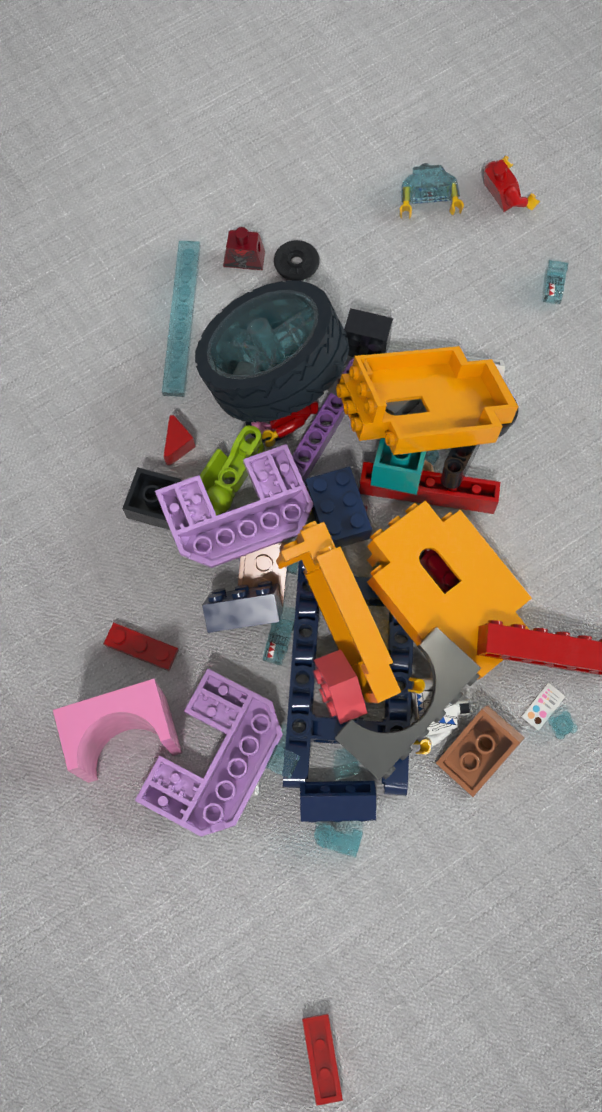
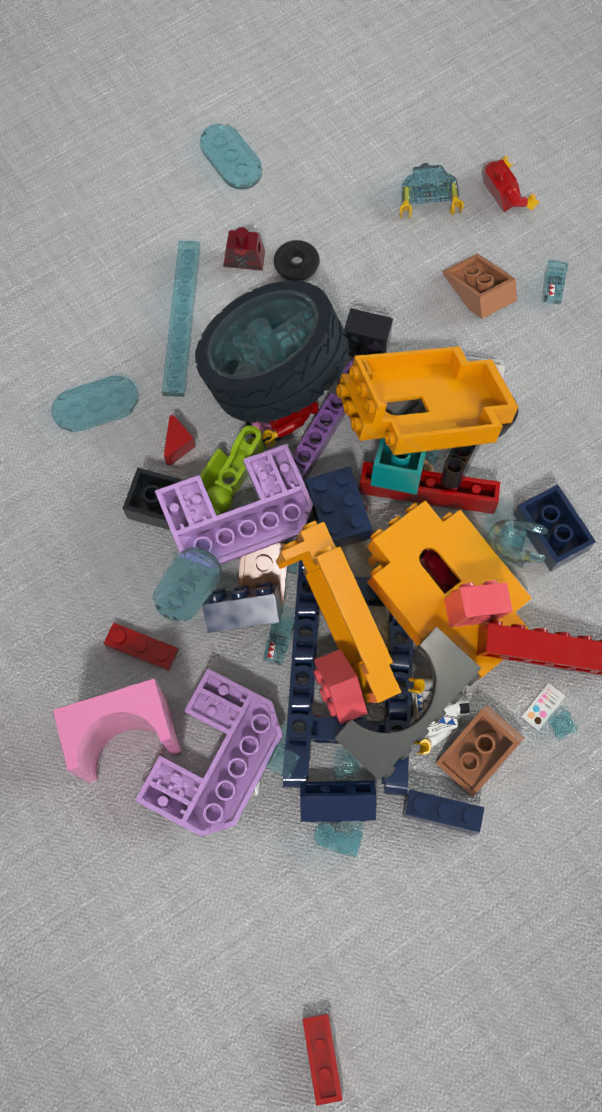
none -> clear light blue tile [51,376,139,432]
none -> clear light blue tile [153,547,222,622]
none -> clear light blue tile [200,124,262,190]
none -> dark blue brick [403,789,485,835]
none -> nougat slope [443,253,517,319]
none -> coral brick [444,580,513,628]
none -> clear light blue hair [487,519,548,568]
none -> dark blue brick [513,484,596,572]

